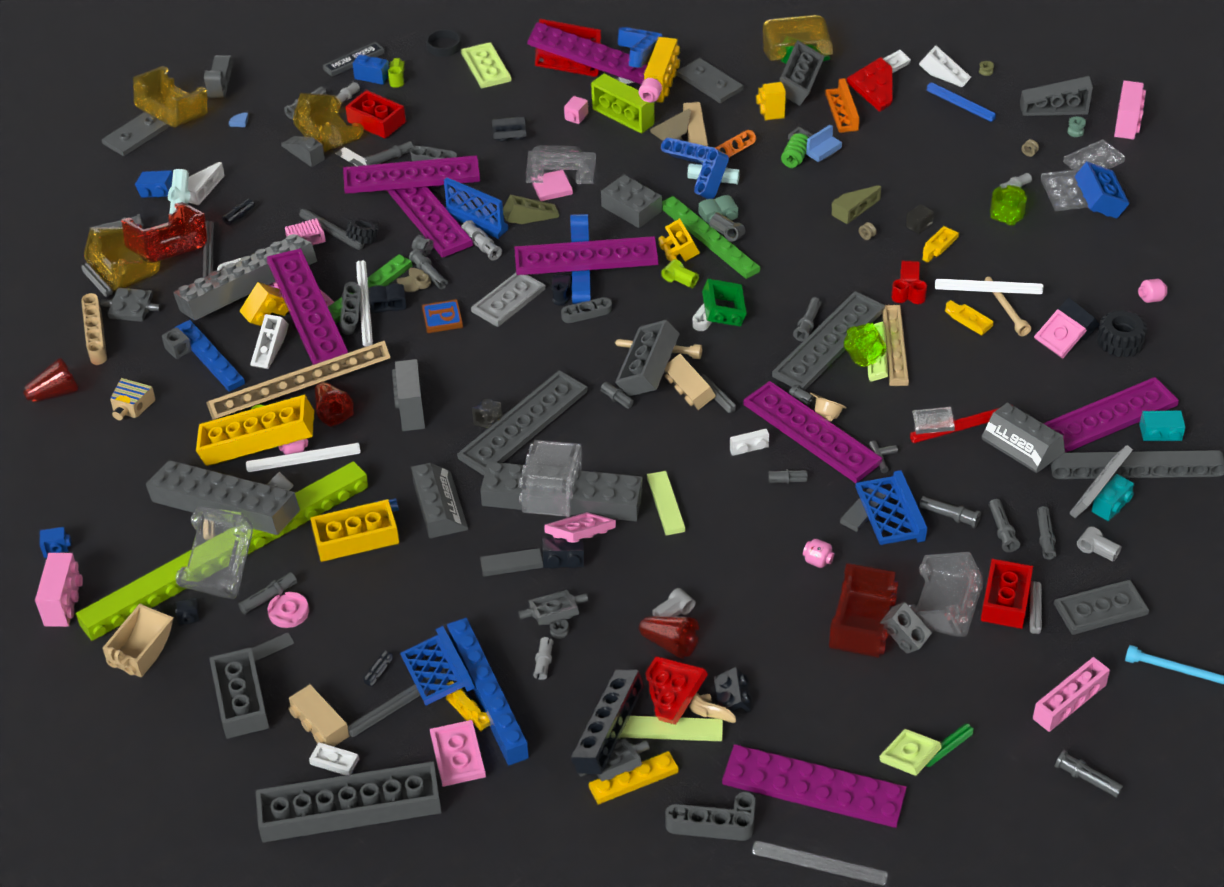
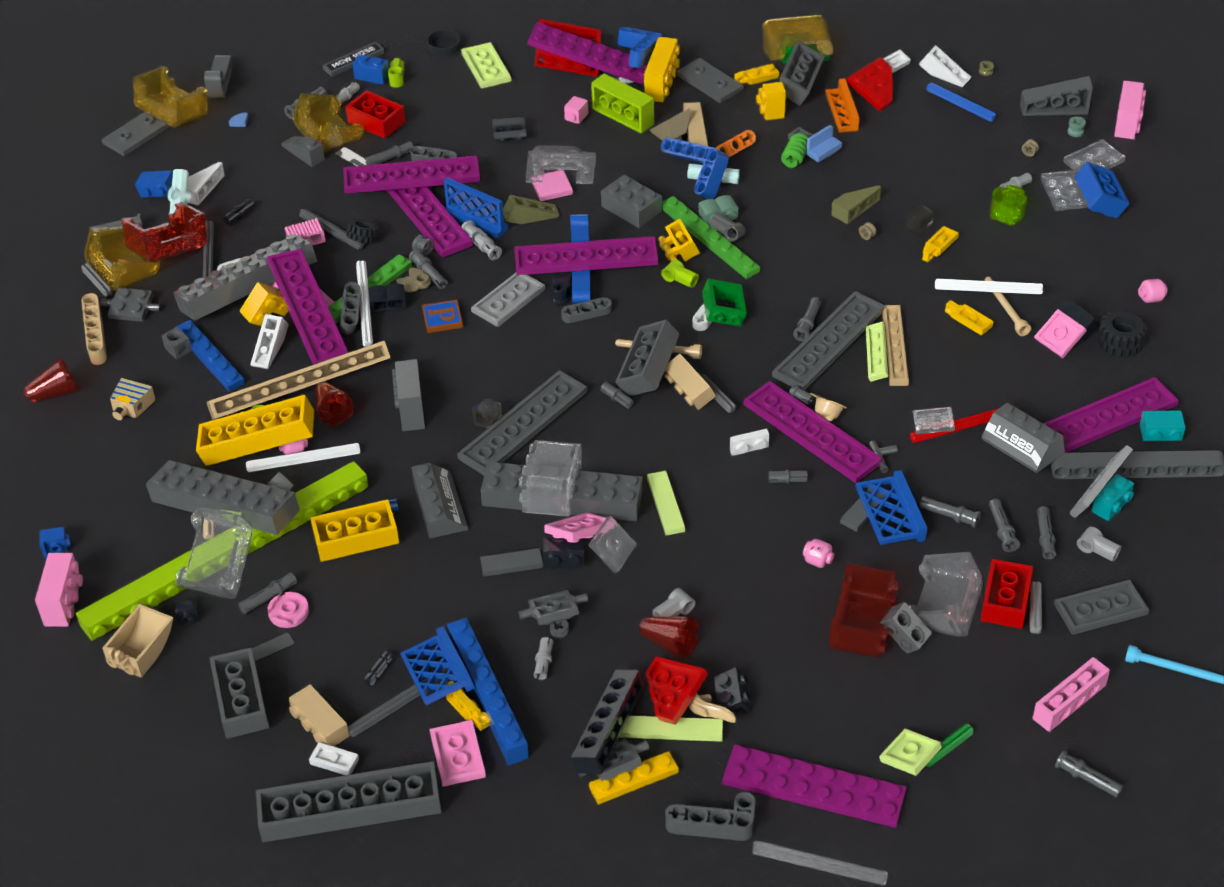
bright pink head [639,78,662,103] -> none
clear neon green brick [844,323,887,366] -> none
red piece [891,260,927,304] -> none
none -> clear tile [588,516,636,573]
none -> yellow hinge [735,64,779,85]

